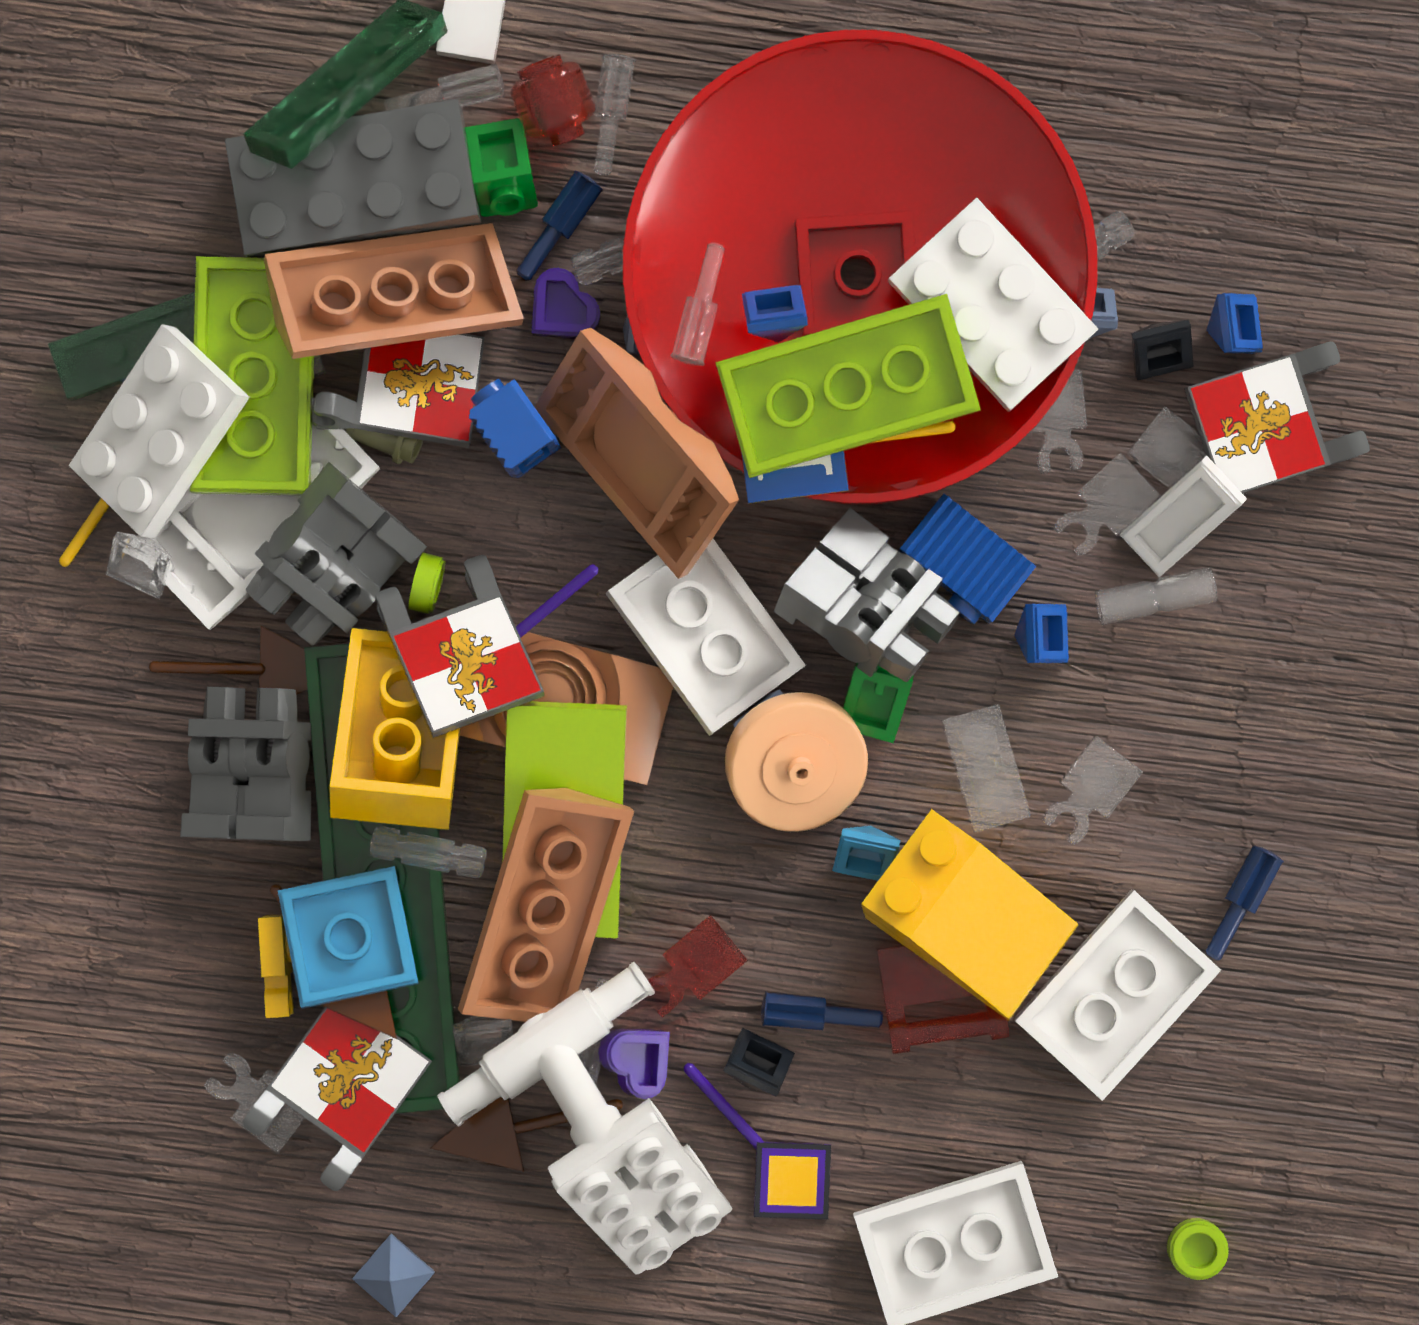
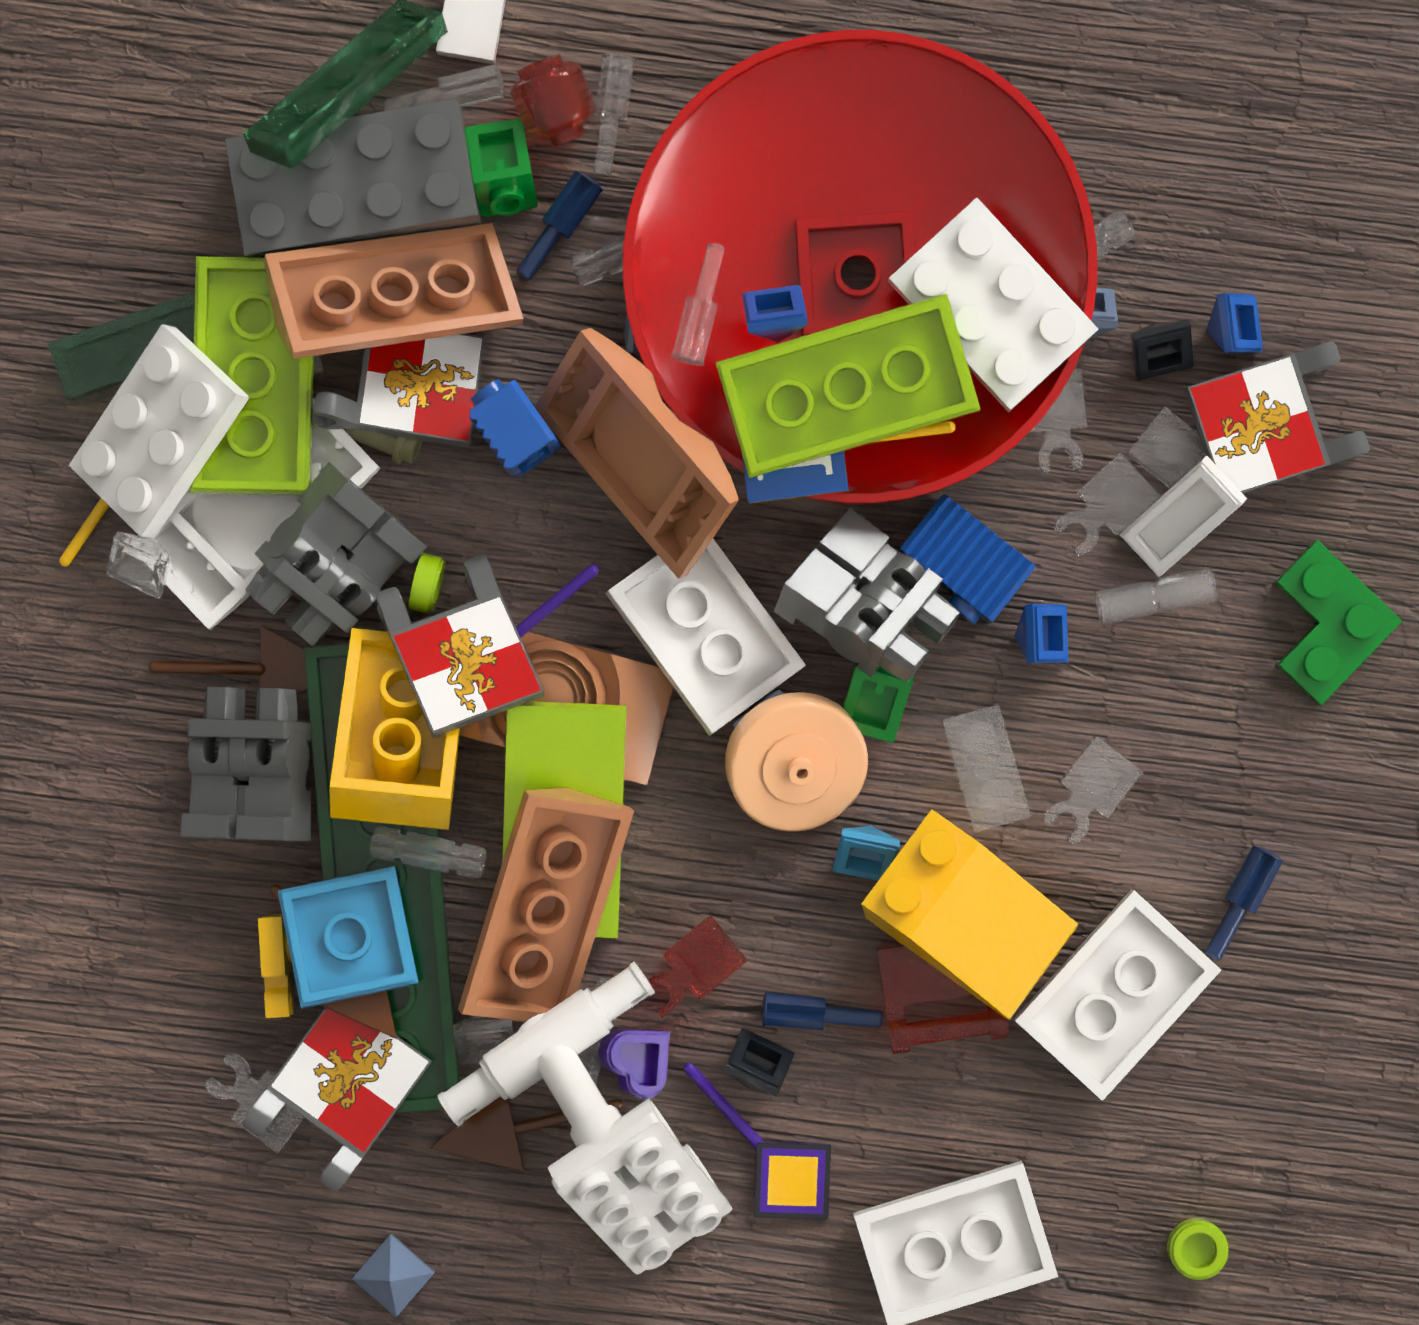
dark purple tile [532,268,601,338] -> none
none -> green plate [1274,540,1402,706]

